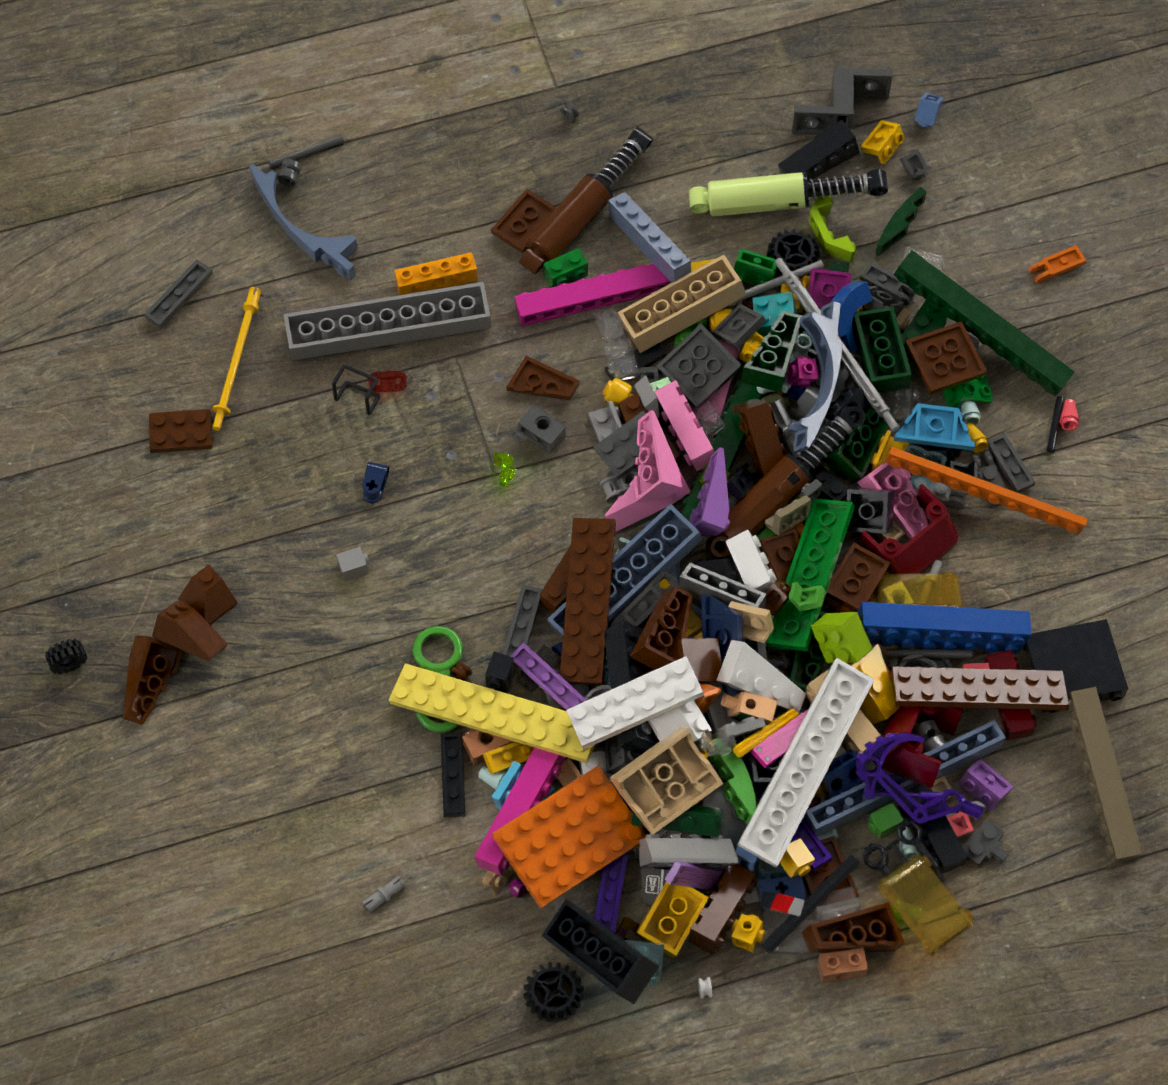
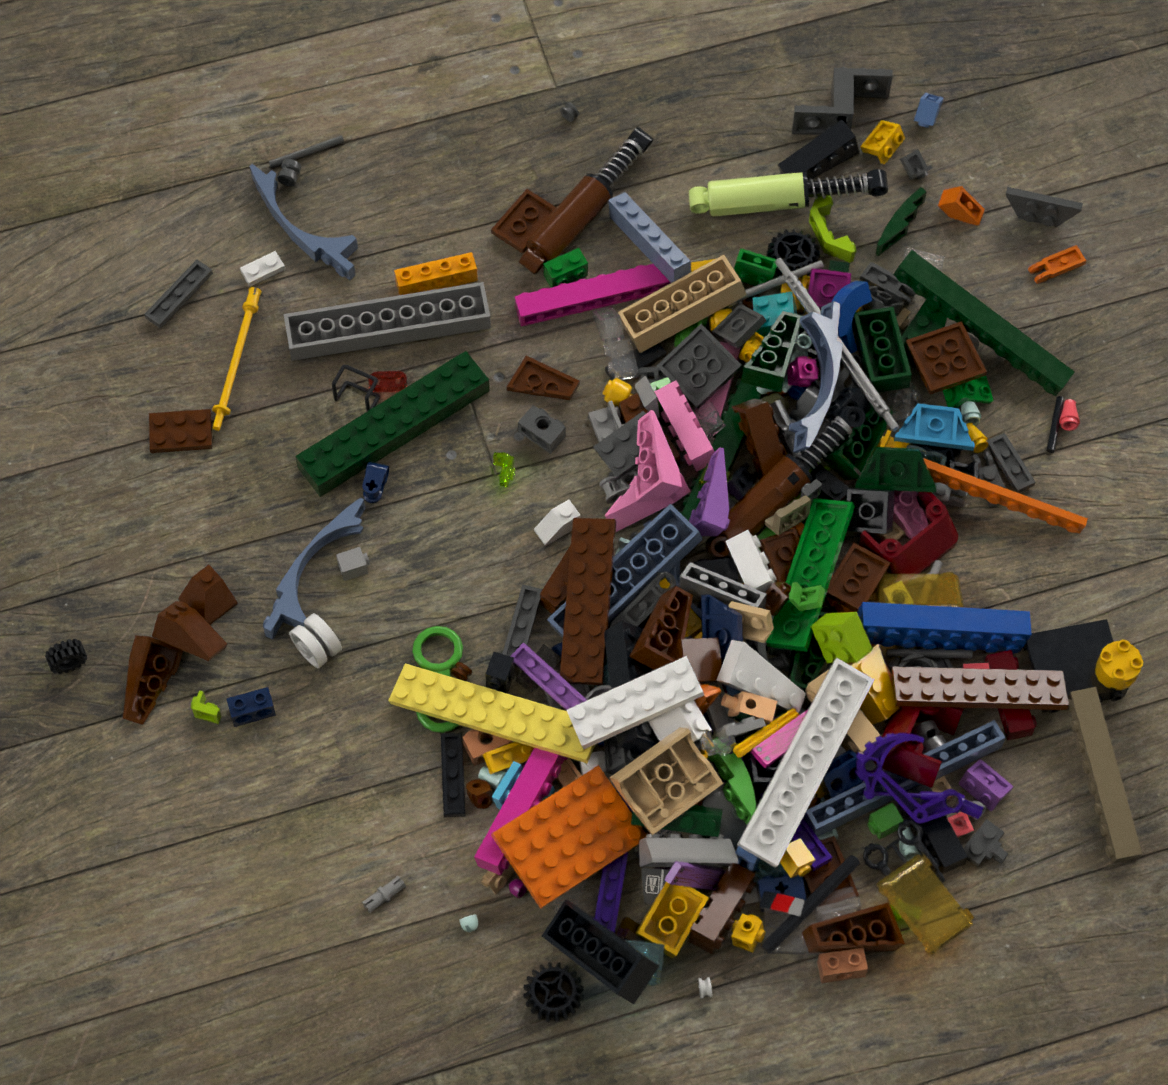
none -> lime bracket [191,691,222,724]
none -> dark blue brick [226,687,276,727]
none -> white plate [240,251,285,287]
none -> sand blue slope [263,498,365,639]
none -> white wheel [289,613,342,668]
none -> dark green brick [295,351,490,497]
none -> light aqua hinge [459,914,479,933]
none -> reddish brown piece [466,779,493,809]
none -> white slope [534,500,580,546]
none -> dark green wing [855,447,936,492]
none -> orange slope [938,186,985,226]
none -> dark grey wing [1006,187,1083,227]
none -> yellow brick [1095,640,1143,690]

